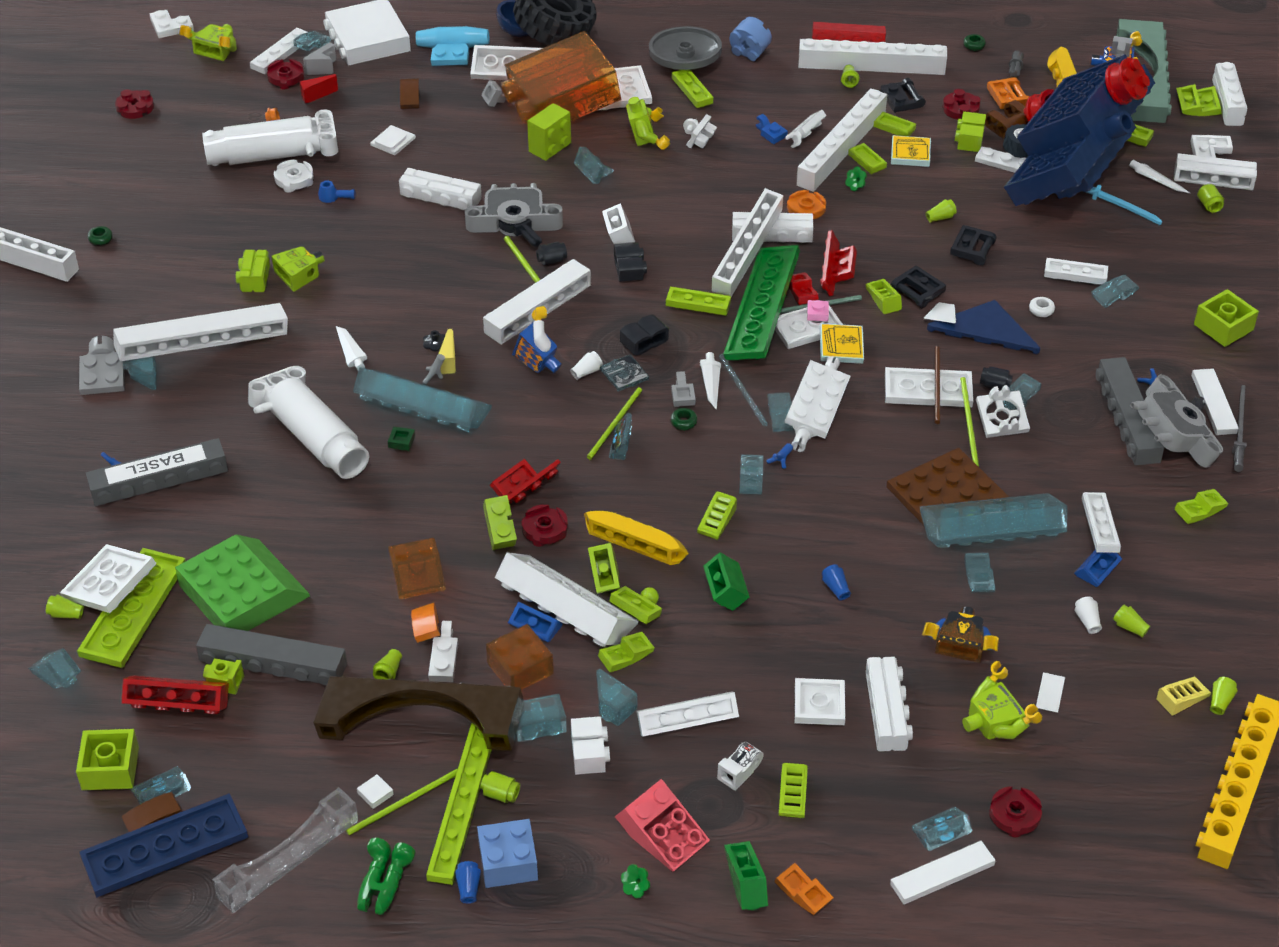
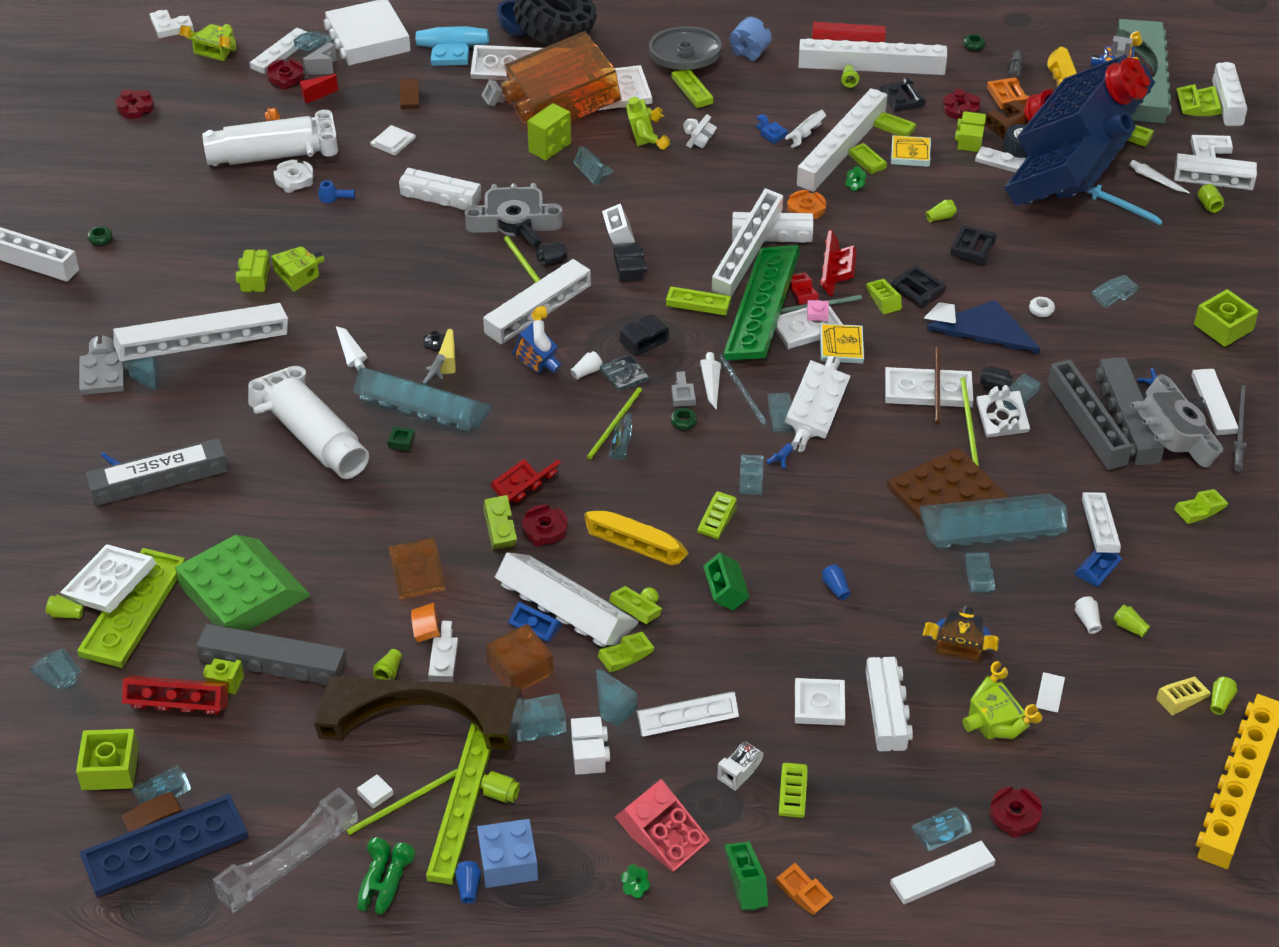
lime slope [588,543,620,594] -> none
white plate [1044,258,1108,285] -> none
none -> dark grey brick [1047,360,1132,470]

